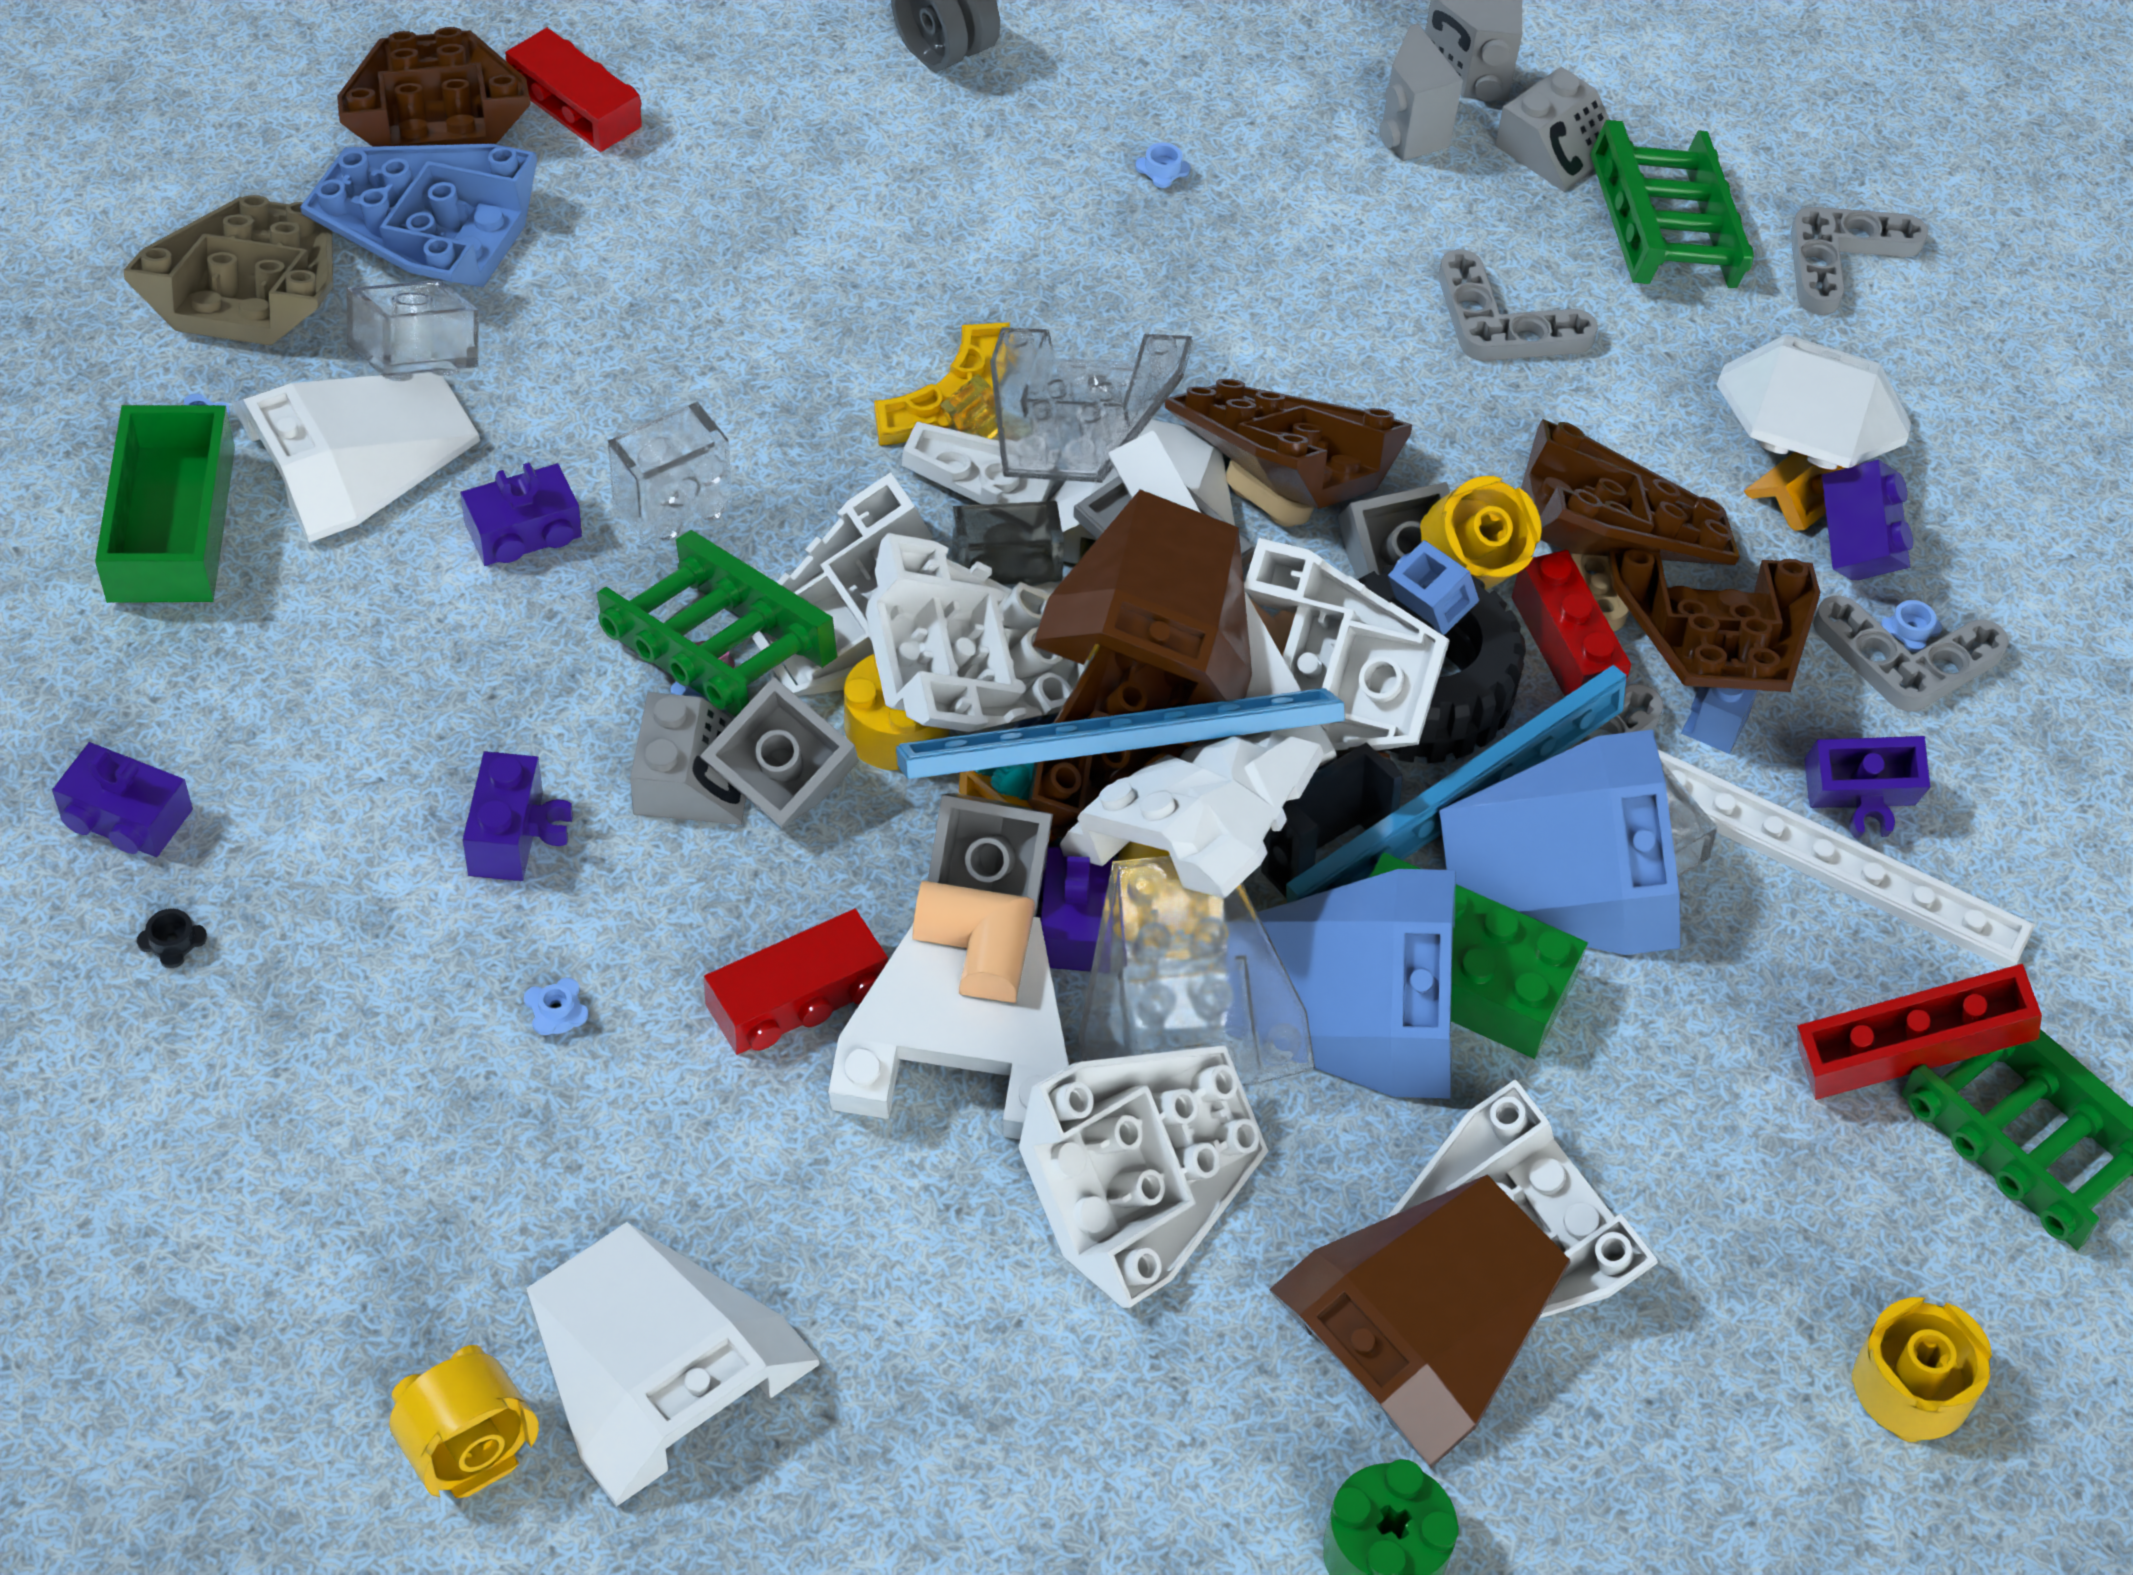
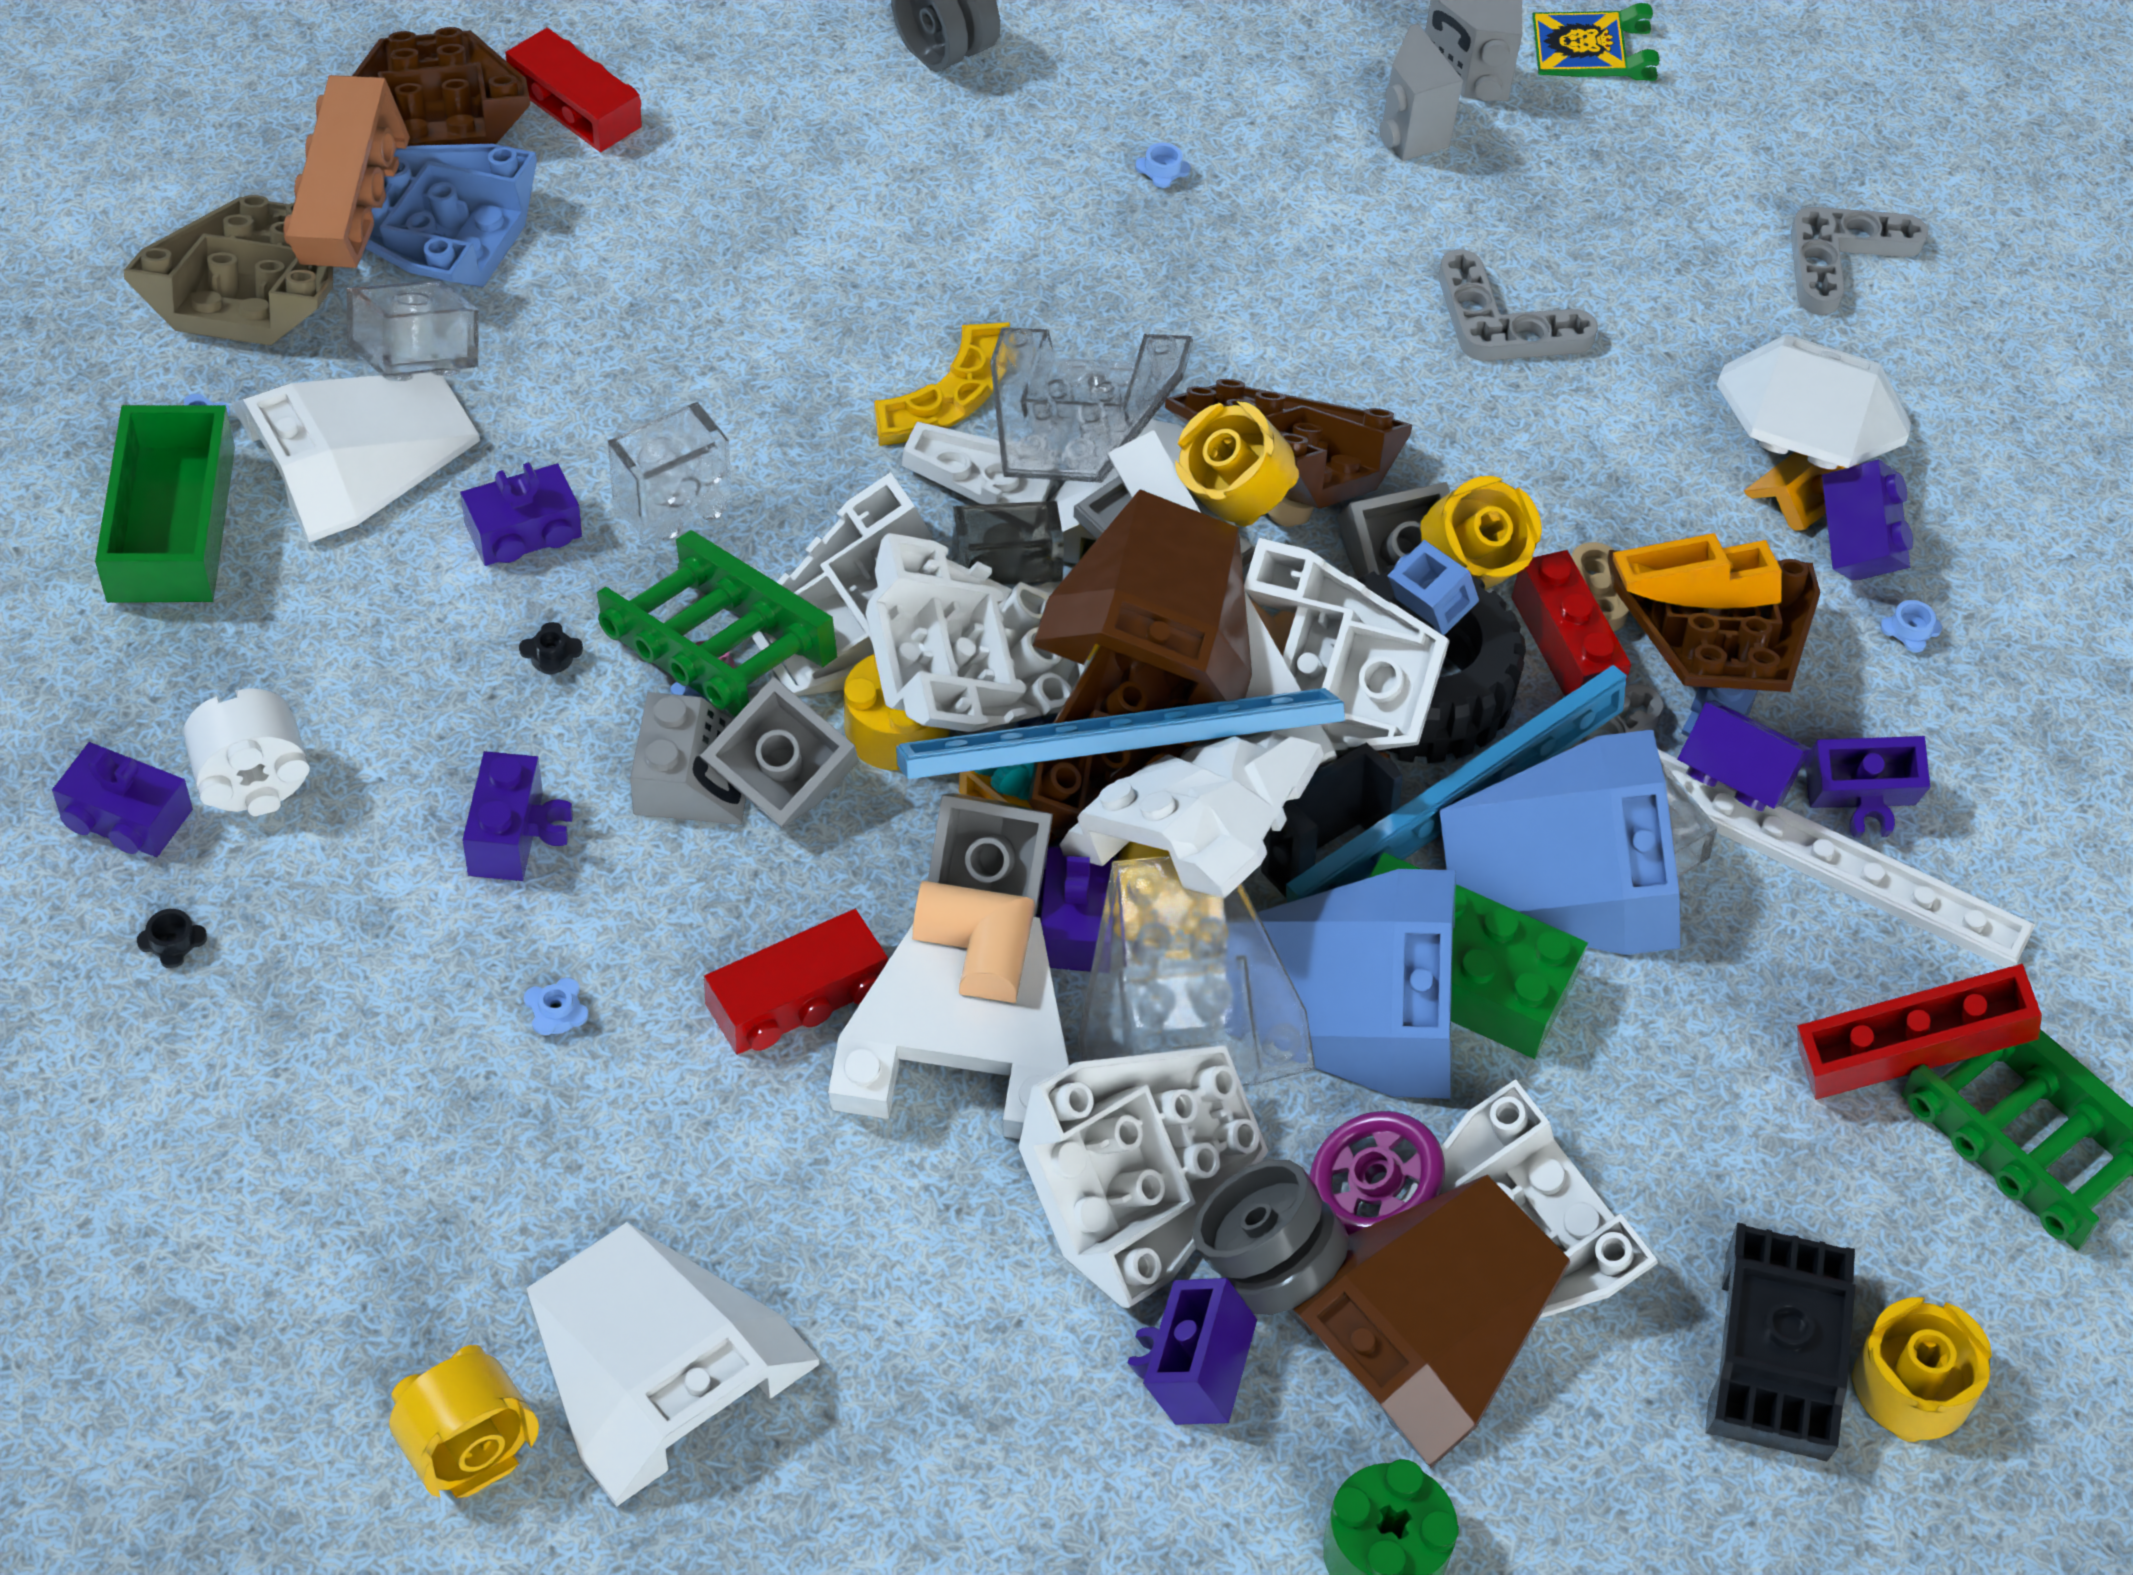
clear yellow tile [940,374,1002,439] -> none
light grey slope [1495,66,1610,192] -> none
reddish brown wedge [1521,419,1740,566] -> none
green fence [1590,120,1754,288] -> none
light grey beam [1813,596,2009,712] -> none
none -> white brick [184,688,310,817]
none -> nougat wedge [283,75,410,268]
none -> black plate [519,622,583,675]
none -> dark purple brick [1127,1278,1258,1425]
none -> yellow brick [1175,401,1299,527]
none -> dark grey wheel [1192,1159,1349,1315]
none -> magenta plate [1309,1111,1445,1235]
none -> flag [1532,3,1660,81]
none -> light orange slope [1613,533,1782,609]
none -> dark purple brick [1677,700,1811,812]
none -> black plate [1705,1222,1856,1462]

